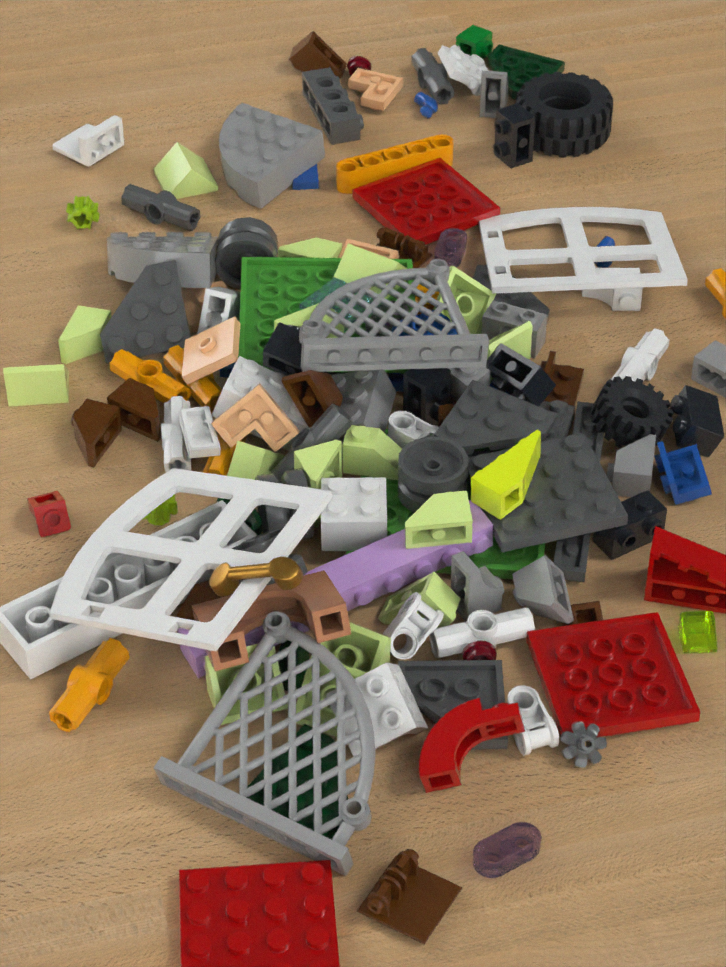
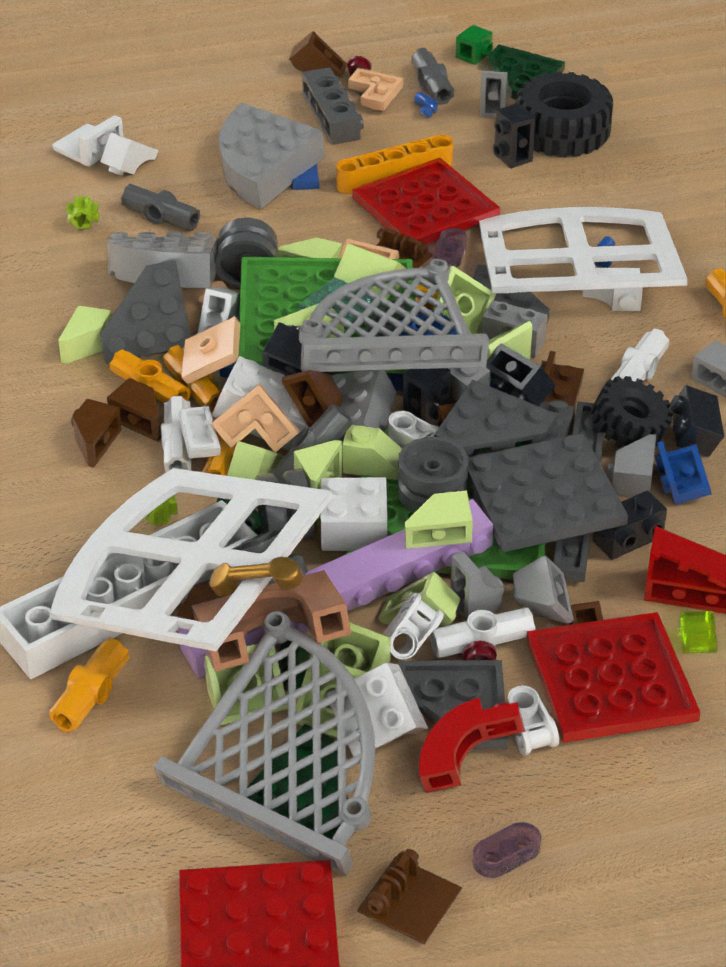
yellowish green slope [3,364,69,406] -> none
red bracket [27,490,71,537] -> none
yellowish green slope [154,142,218,199] -> none
white plate [438,45,489,96] -> none
neon yellow slope [471,429,541,520] -> none
dark grey plant [560,721,607,768] -> none
none -> white arch [100,133,159,176]

